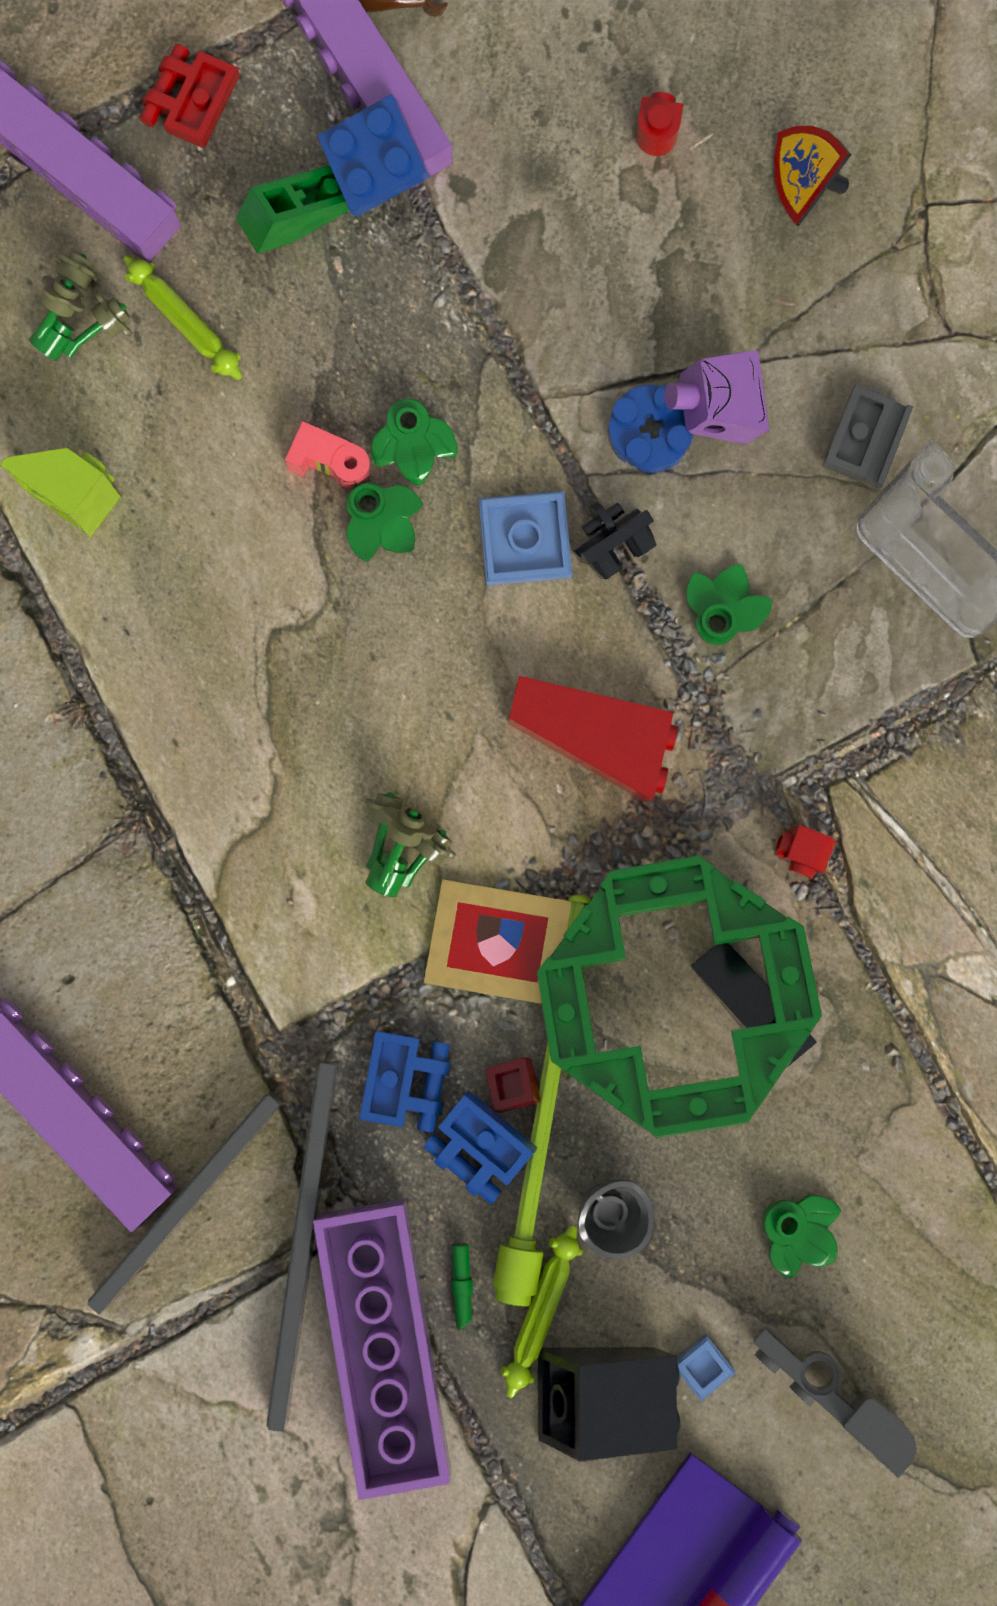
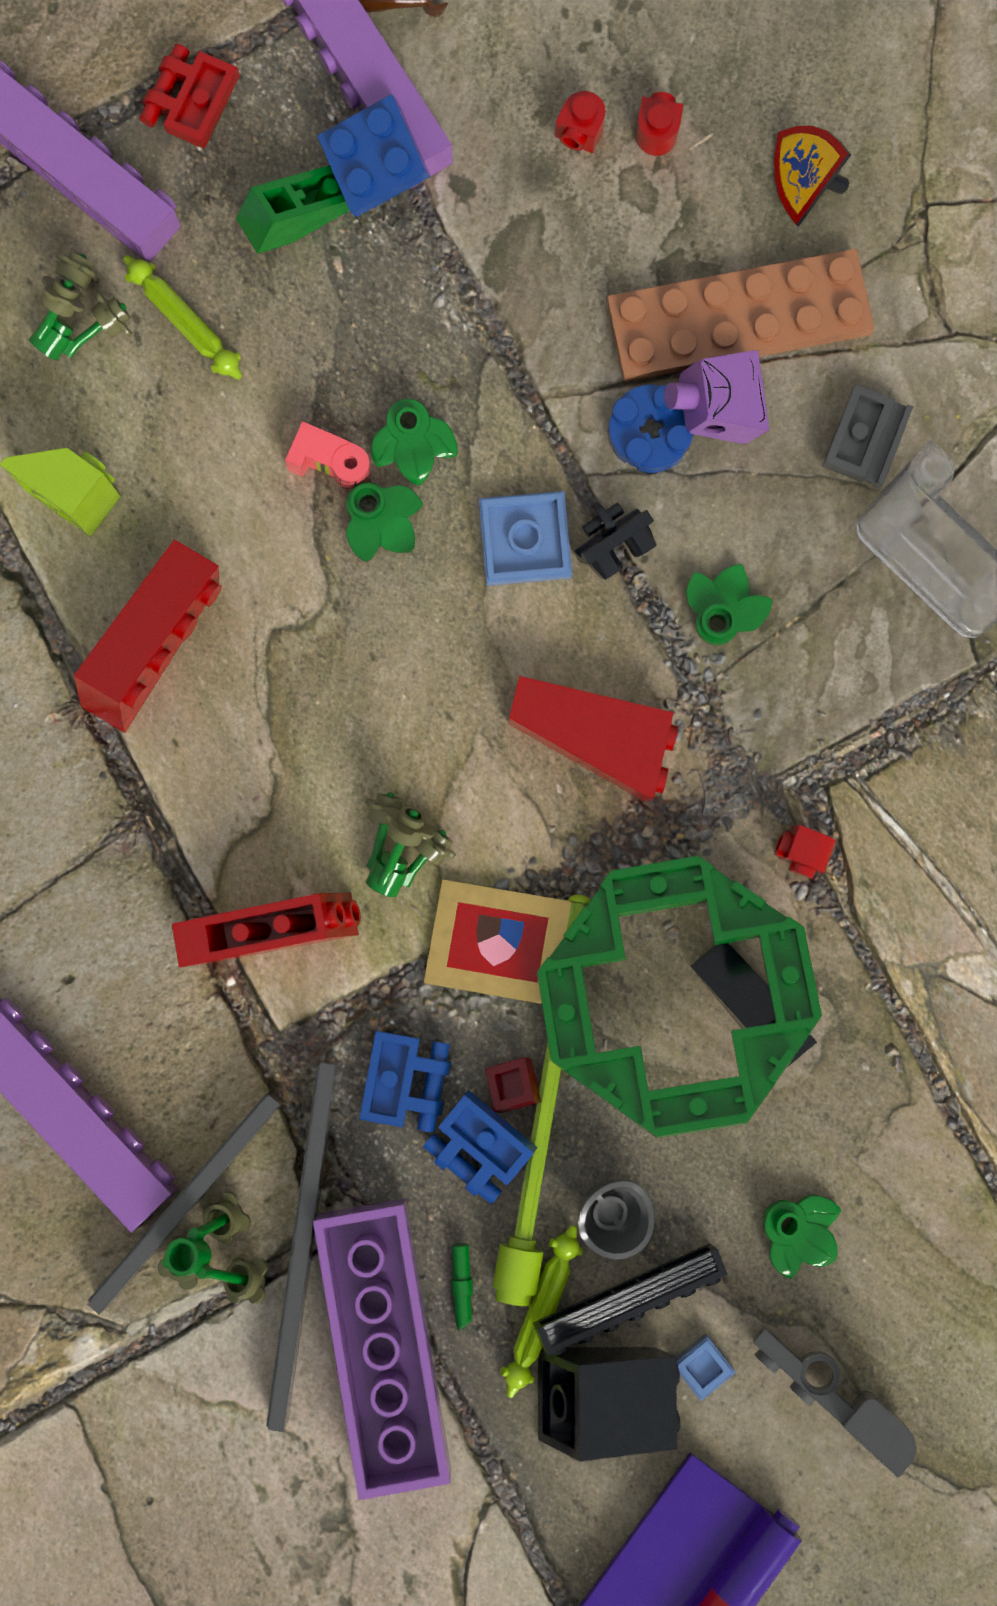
none -> red wedge [73,539,222,733]
none -> plant [158,1191,268,1304]
none -> red slope [172,892,361,968]
none -> black piece [533,1243,728,1356]
none -> red plate [555,91,605,154]
none -> nougat plate [606,248,875,383]

